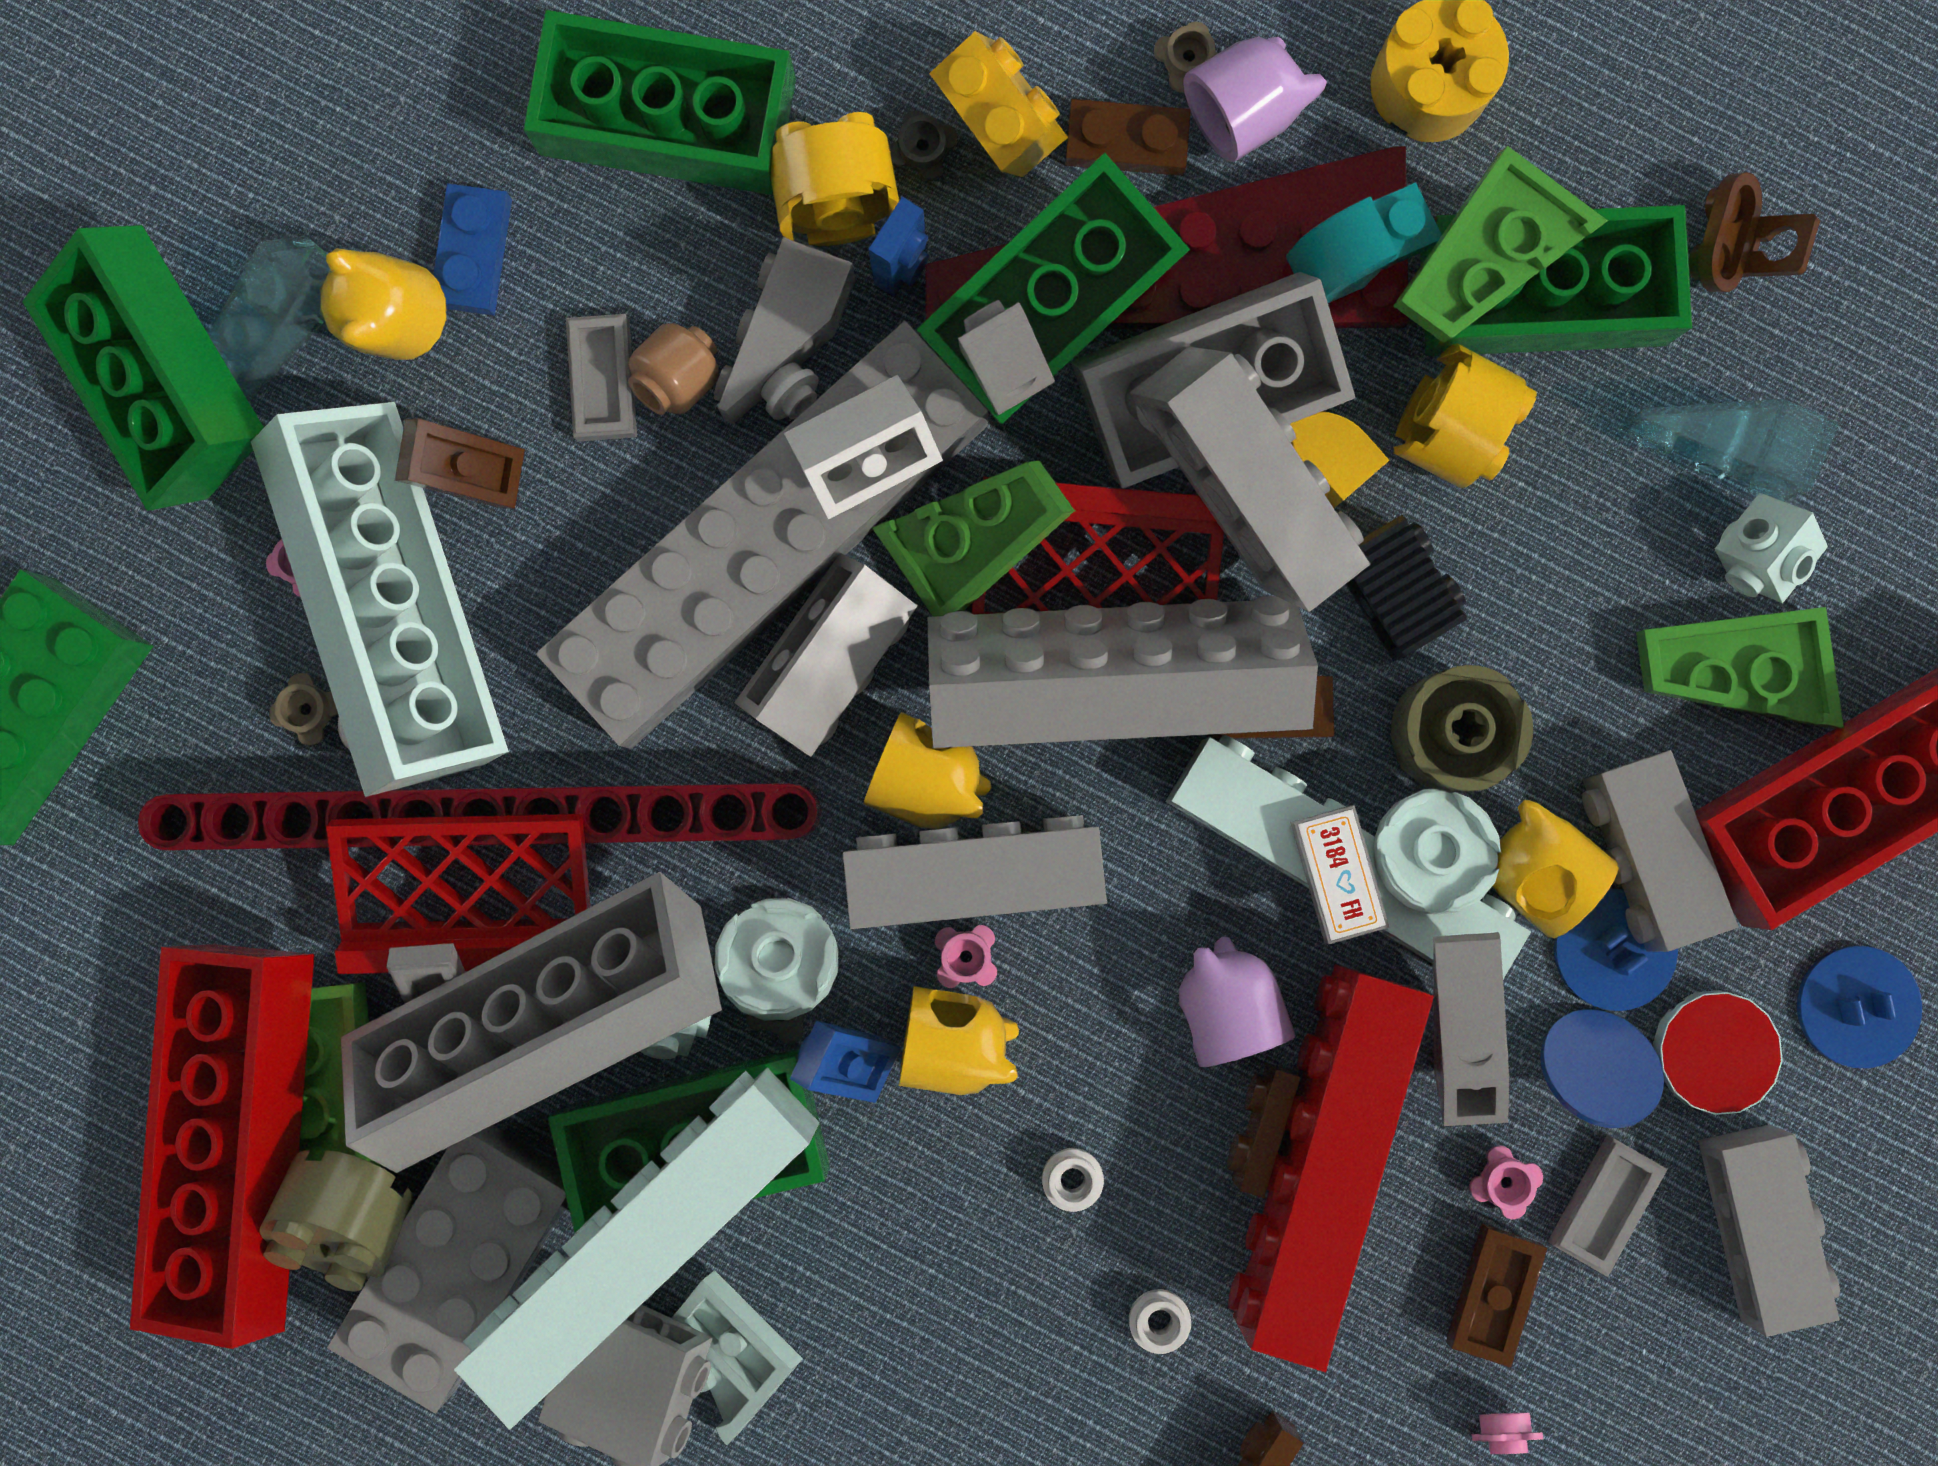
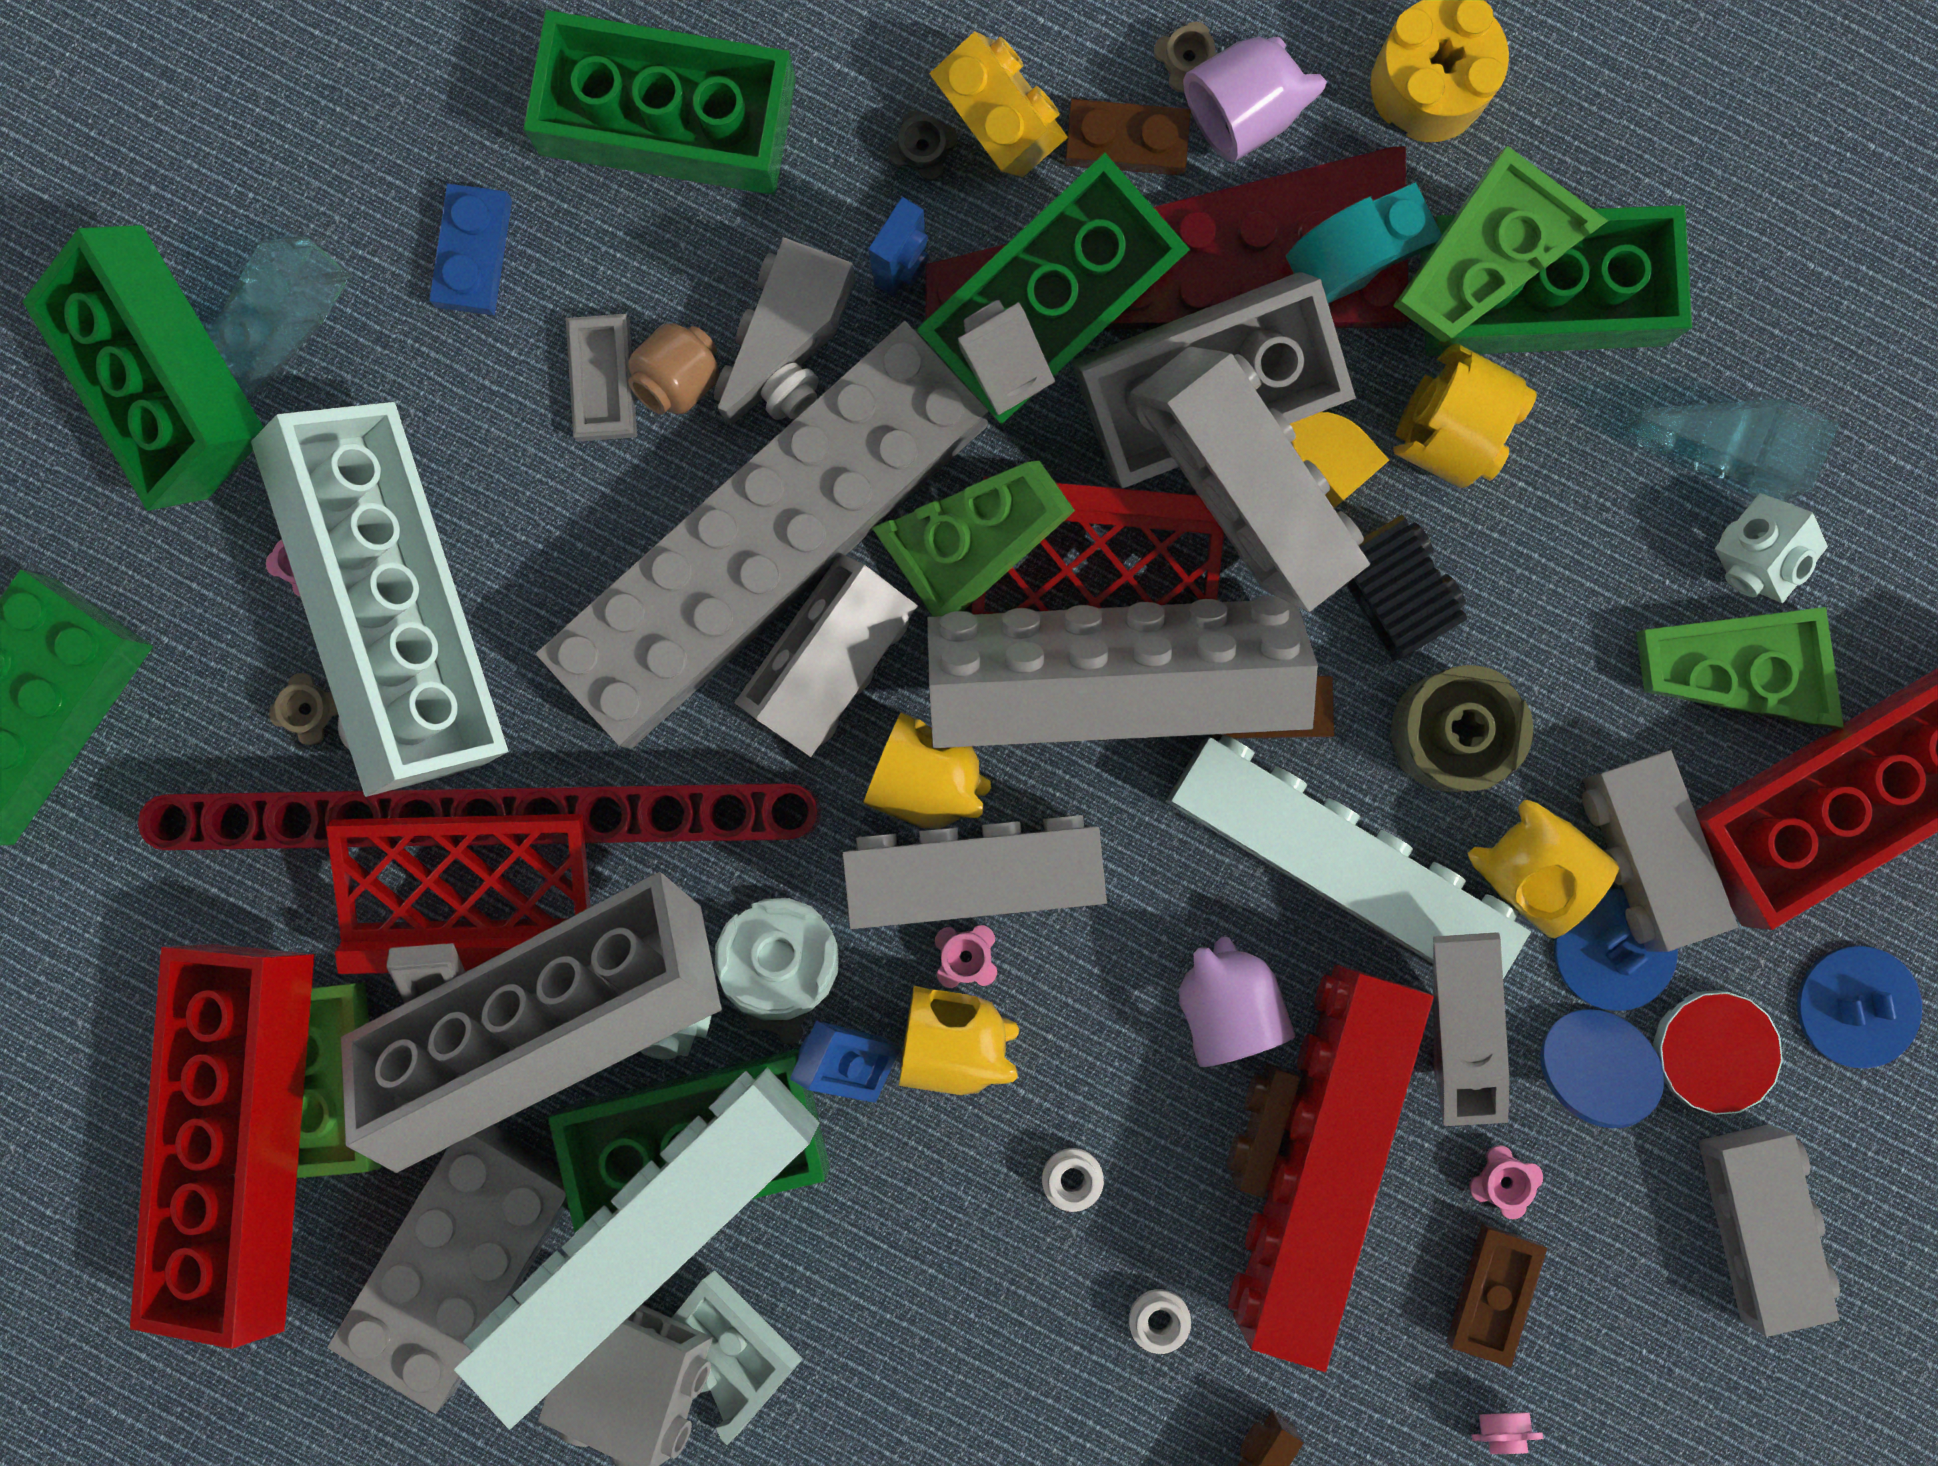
olive brick [260,1150,414,1292] -> none
yellow piece [320,248,446,360] -> none
reddish brown plate [395,418,525,509] -> none
yellow brick [771,112,899,246] -> none
white brick [784,375,943,519] -> none
white tile [1290,805,1389,944] -> none
light aqua tile [1373,789,1501,914] -> none
light grey tile [1548,1135,1668,1277] -> none
reddish brown bracket [1688,172,1820,292] -> none

